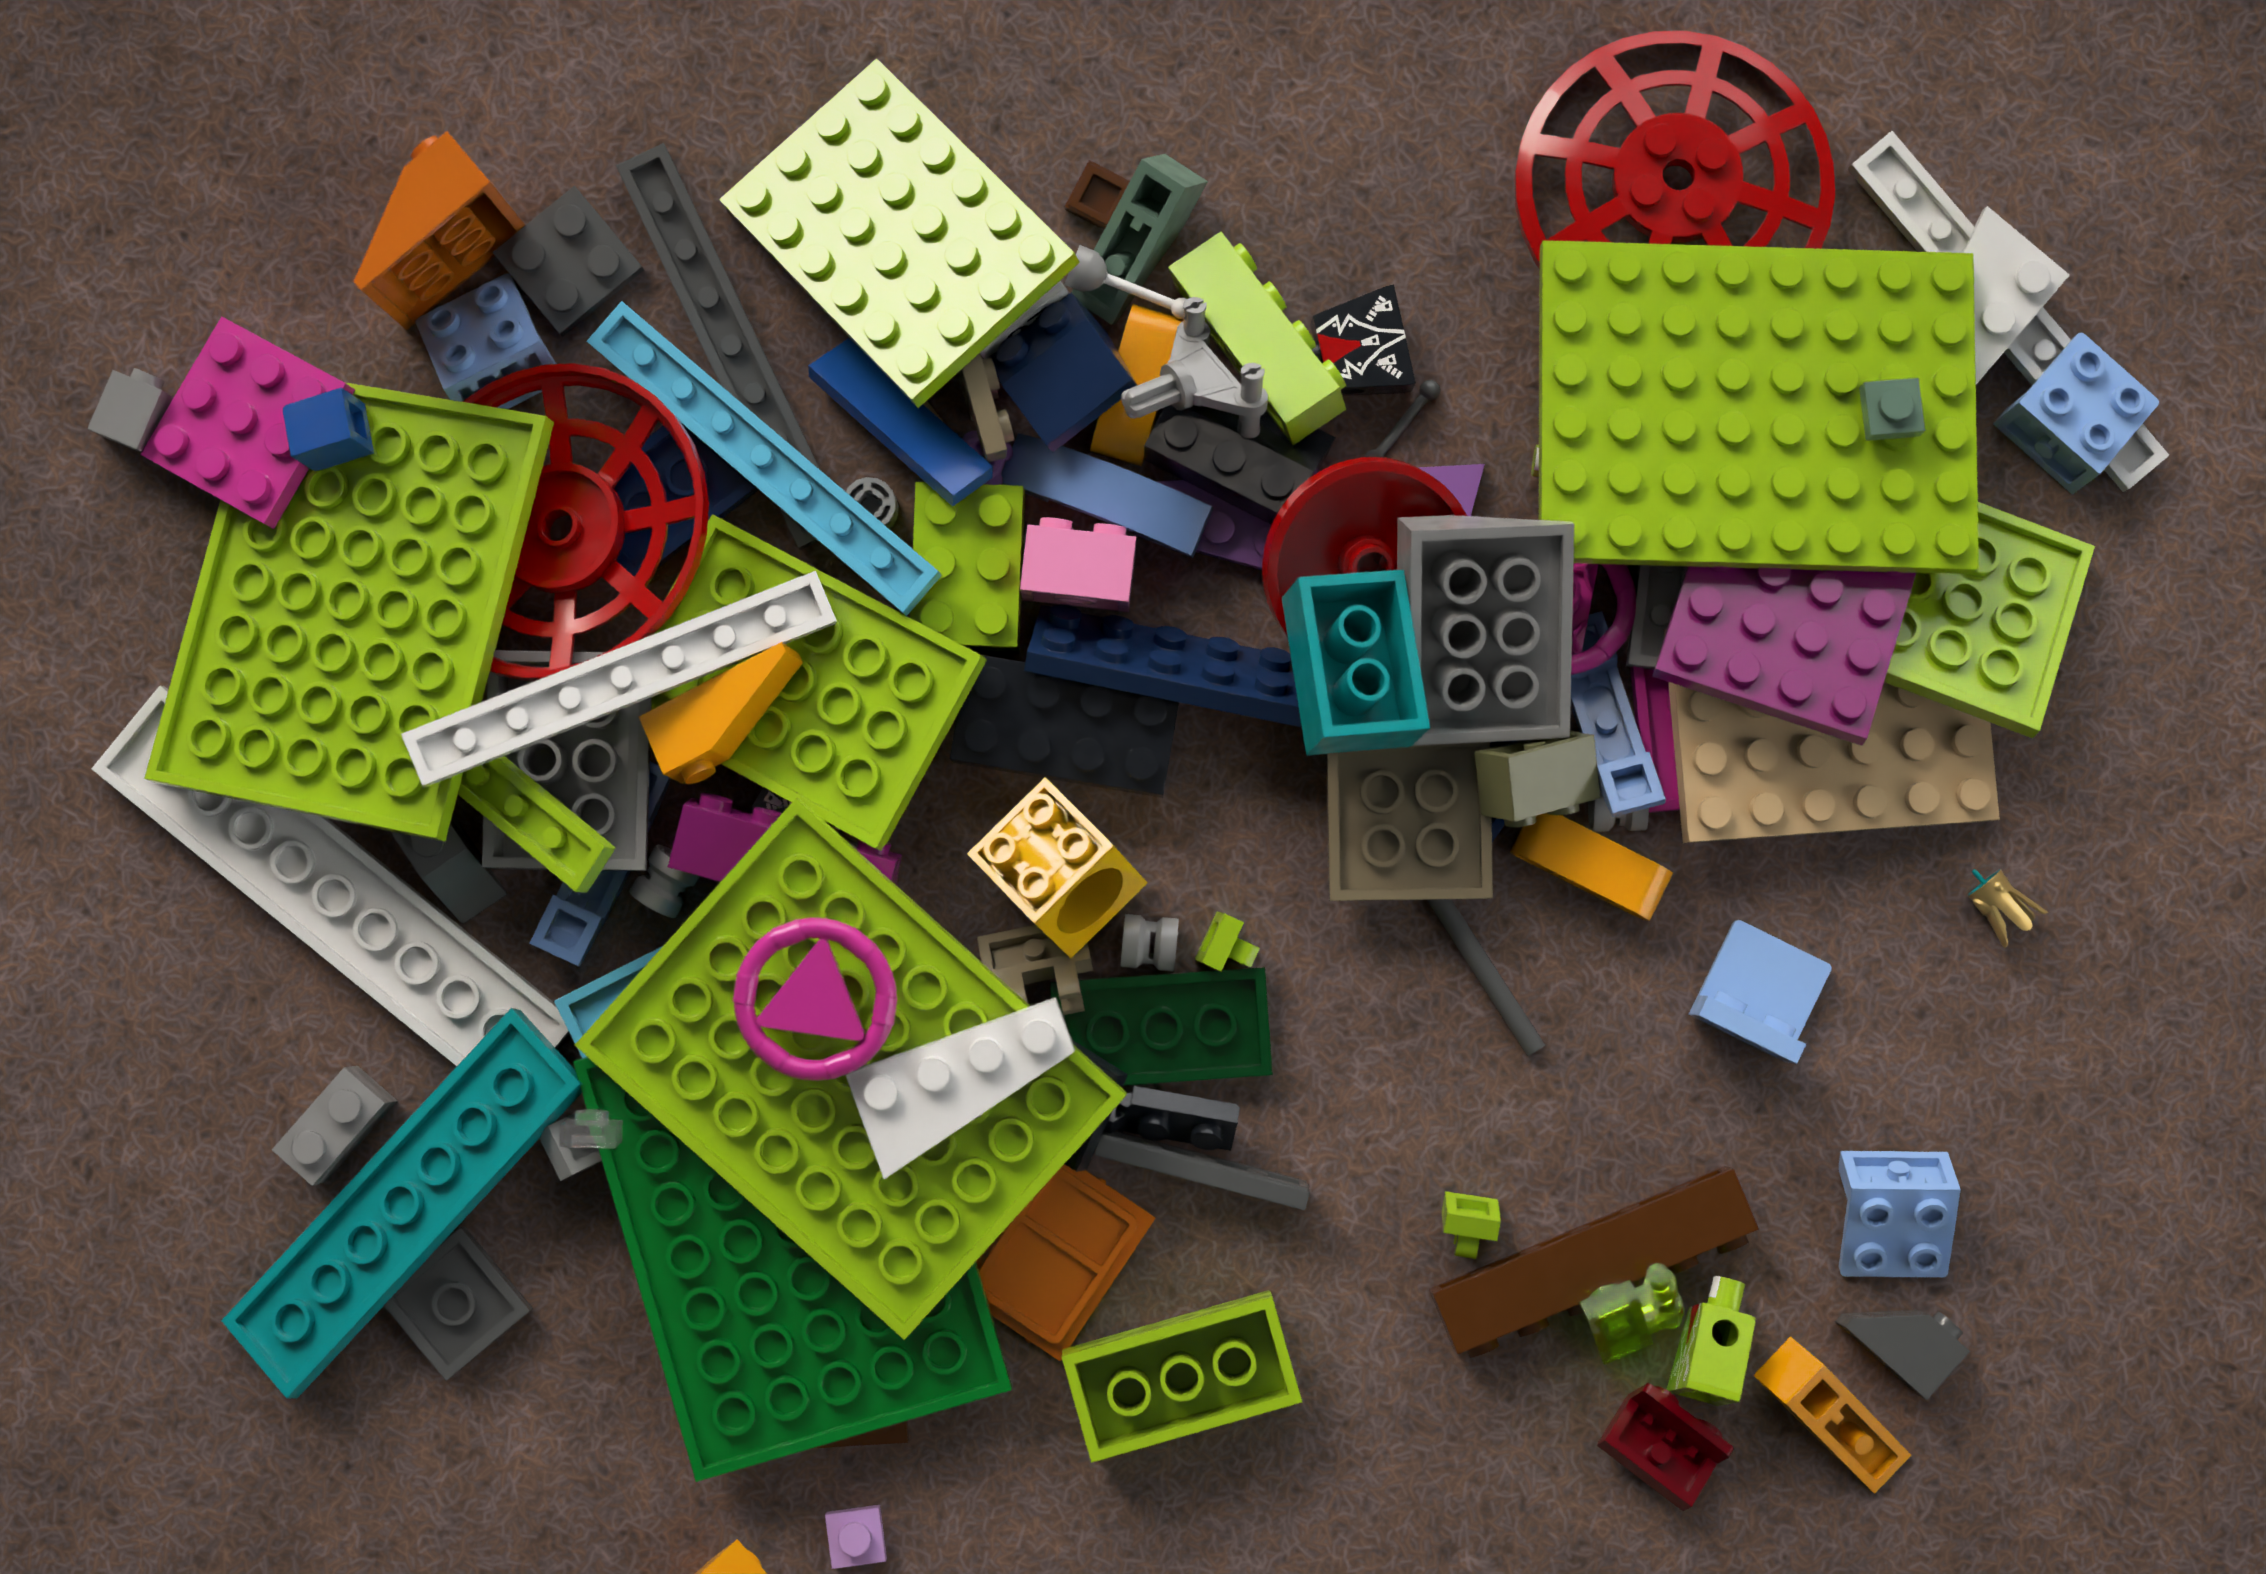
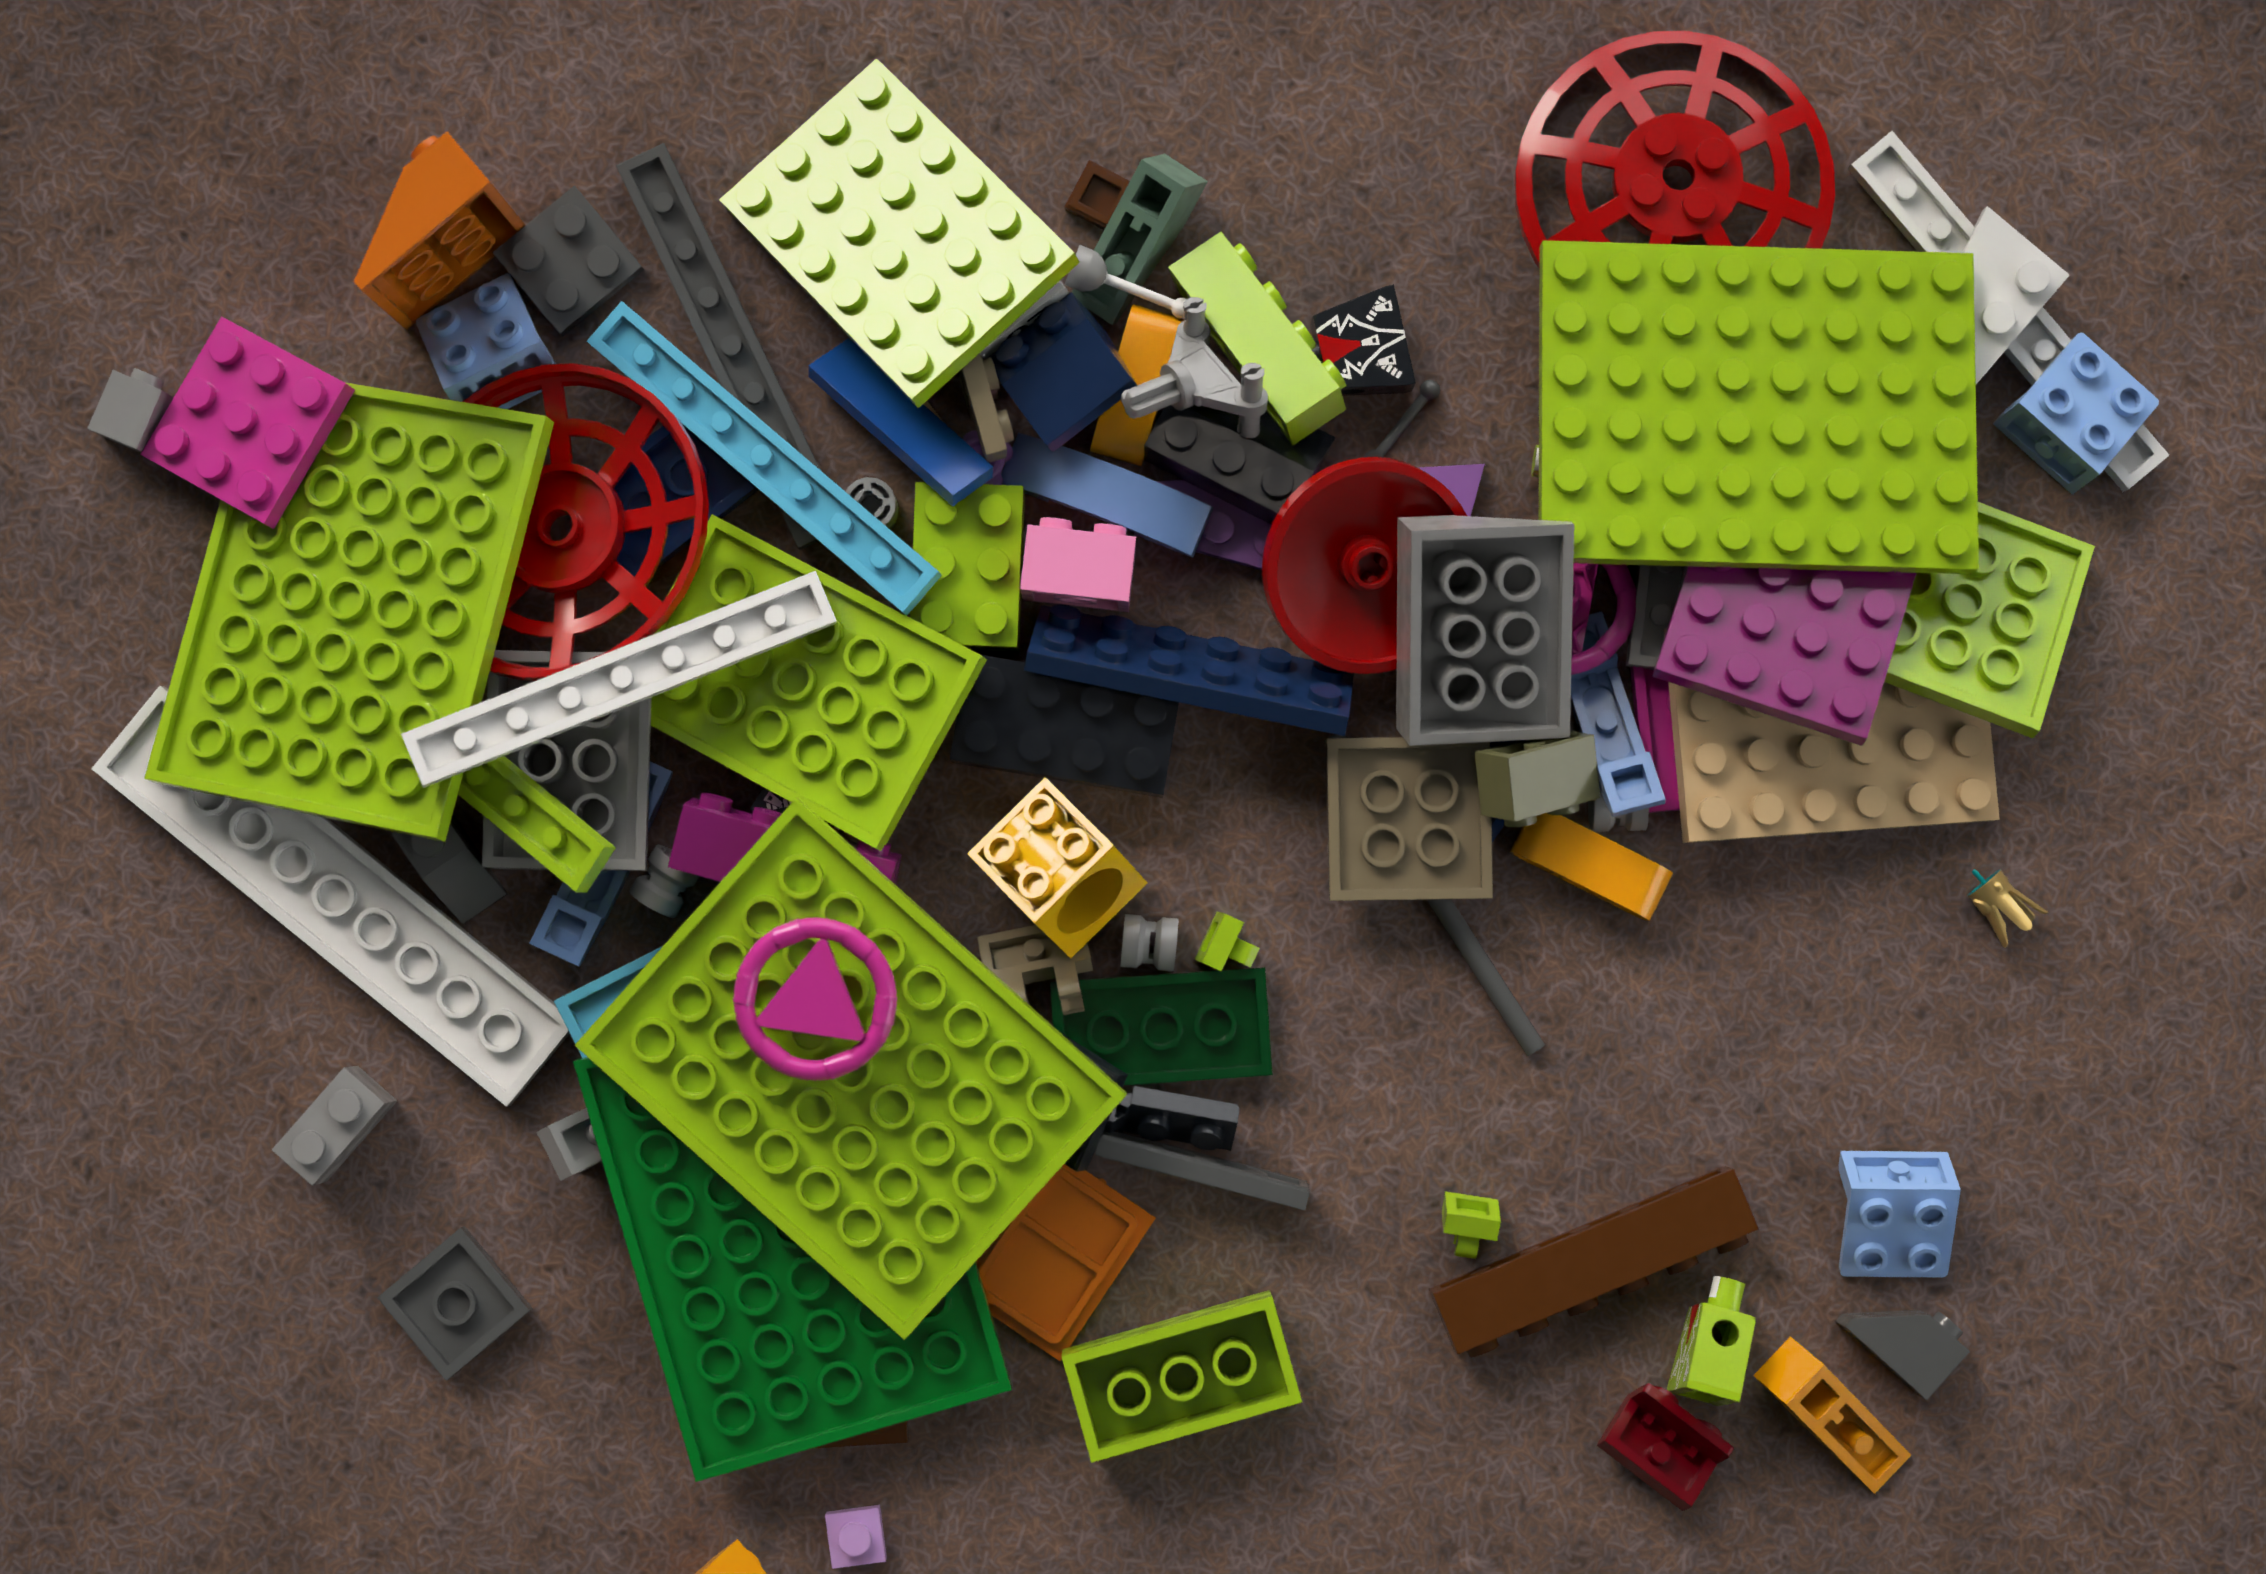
teal plate [221,1008,583,1399] -> none
blue panel [283,387,374,471] -> none
clear plate [559,1109,623,1148] -> none
light orange slope [638,642,803,784] -> none
white wing [846,997,1075,1179] -> none
teal brick [1282,570,1430,755] -> none
clear neon green plate [1580,1263,1685,1365] -> none
light blue bracket [1688,920,1832,1064] -> none
sand green plate [1859,378,1925,441] -> none

